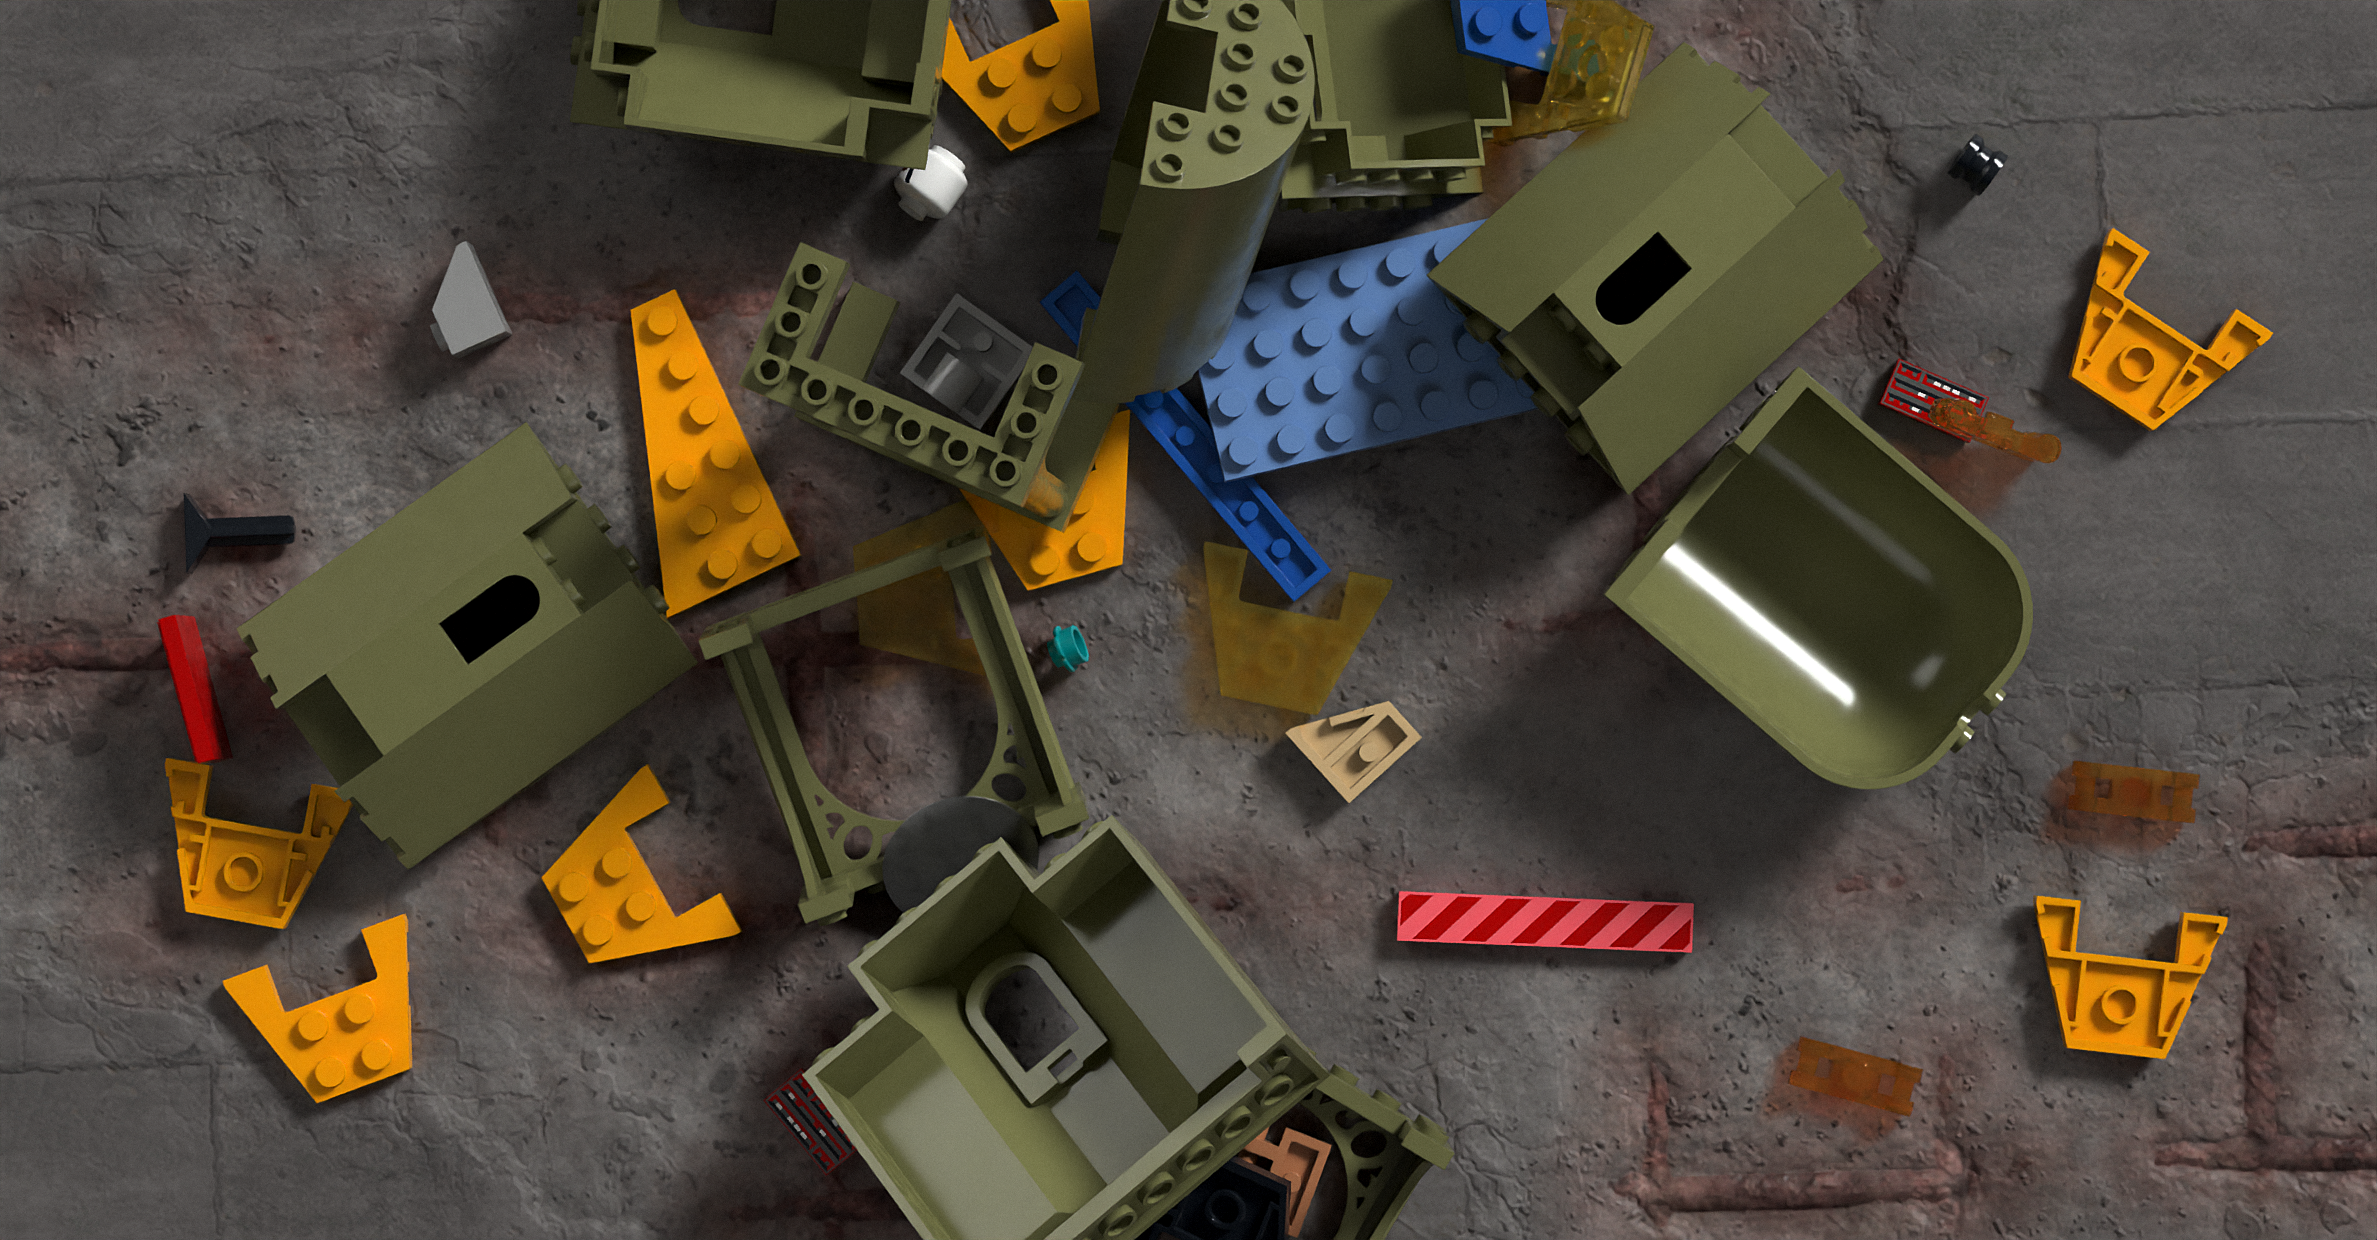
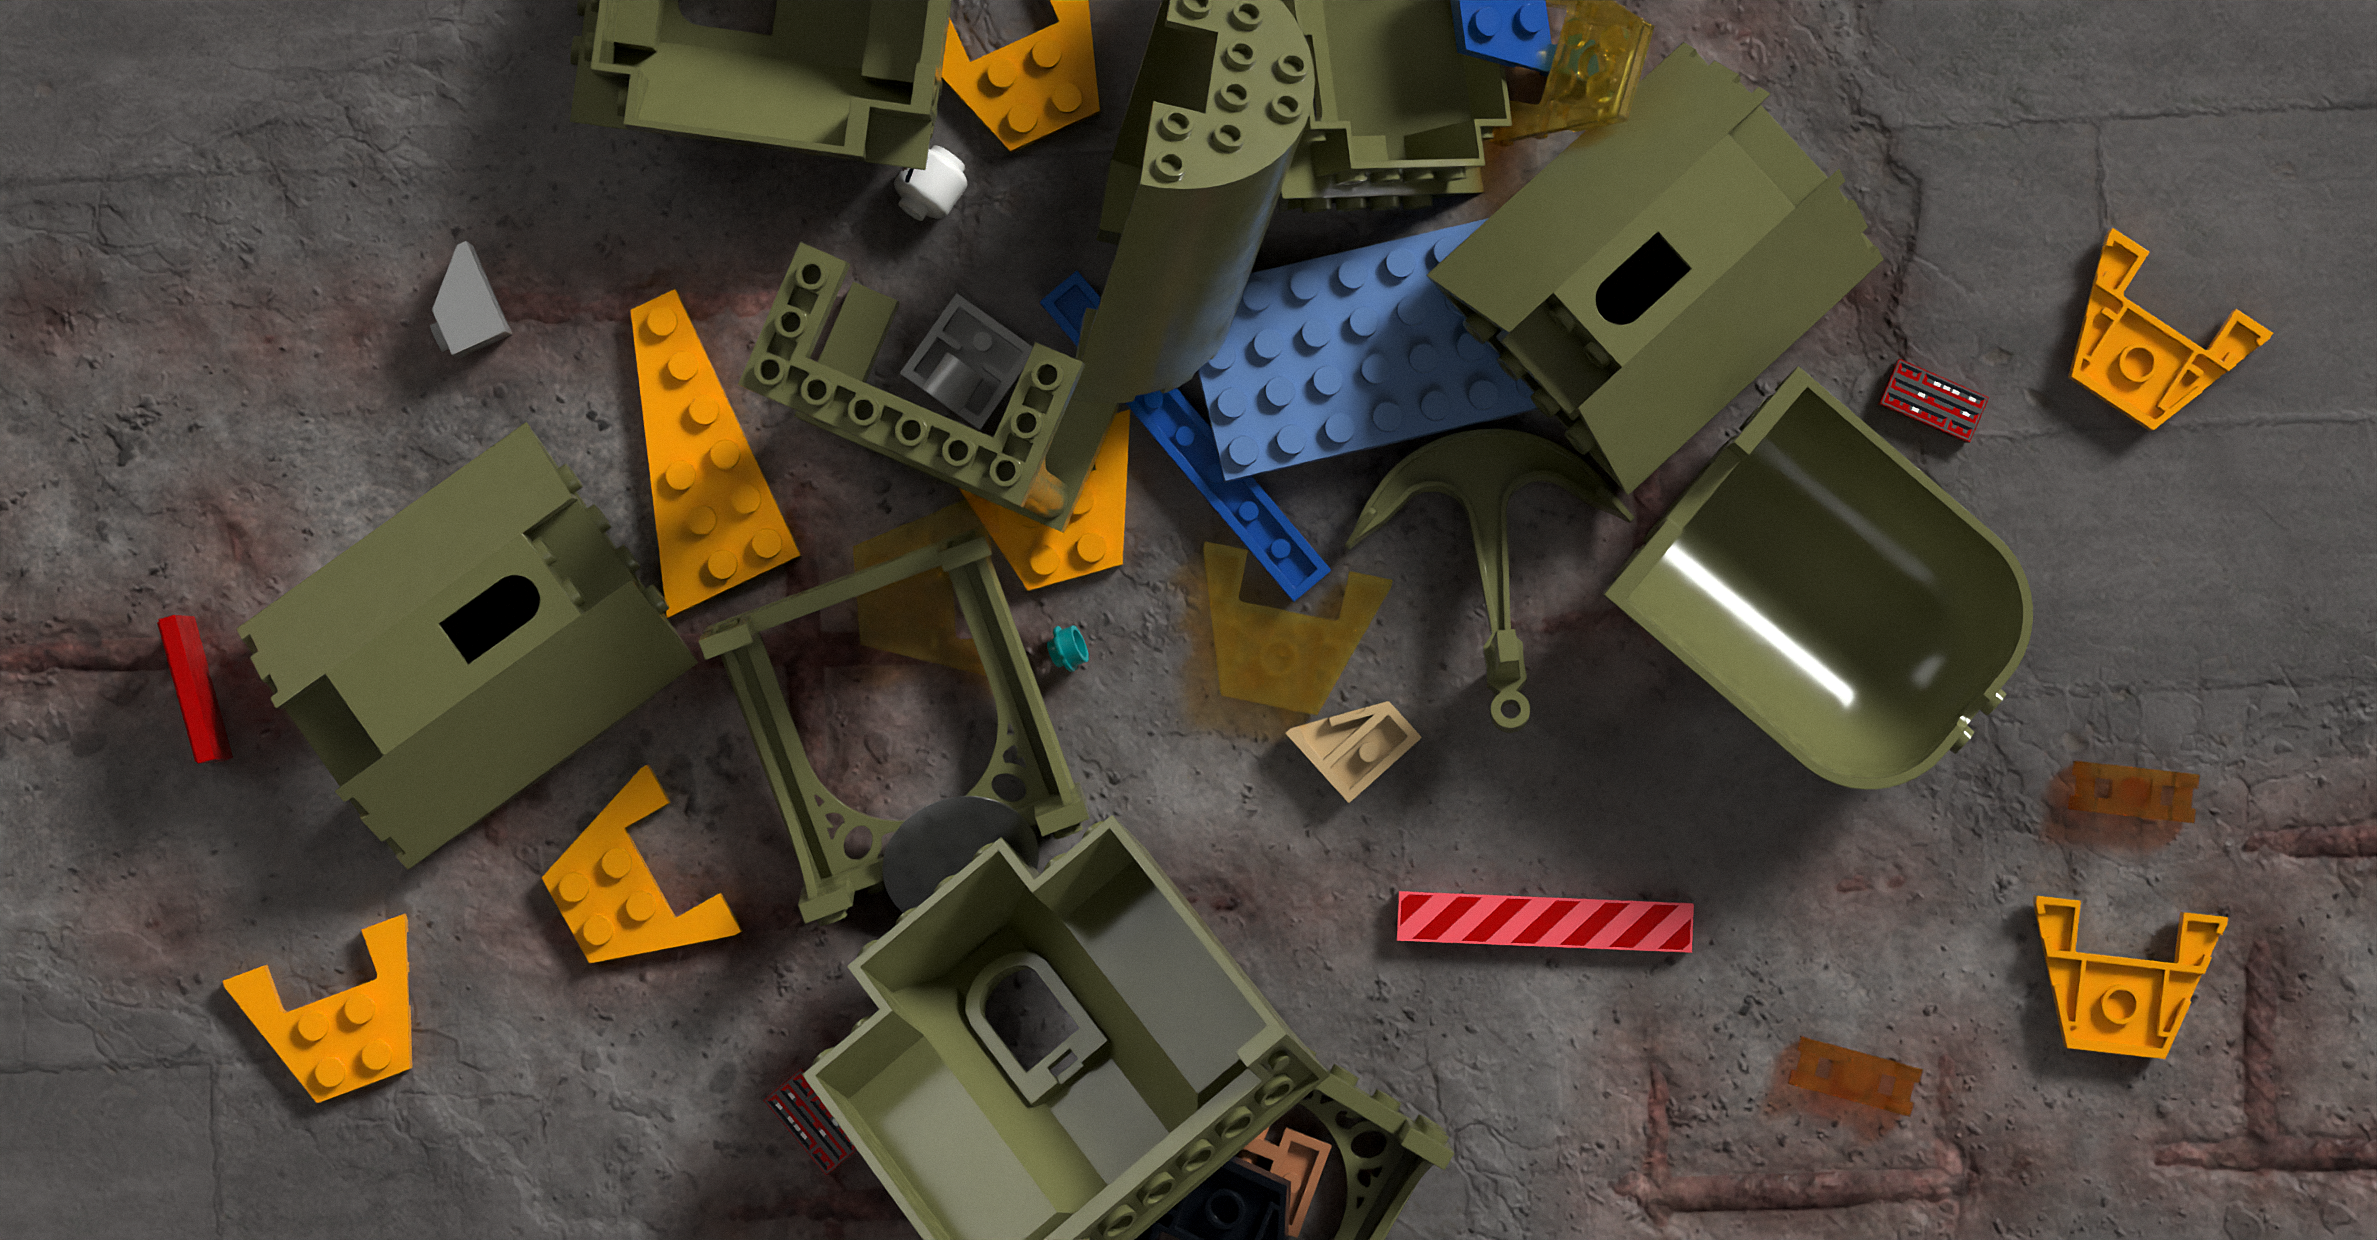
light orange wing [165,758,353,929] -> none
black piece [184,493,296,574] -> none
clear orange plate [1929,398,2062,463] -> none
black wheel [1947,134,2008,196] -> none
none -> olive piece [1345,429,1634,733]

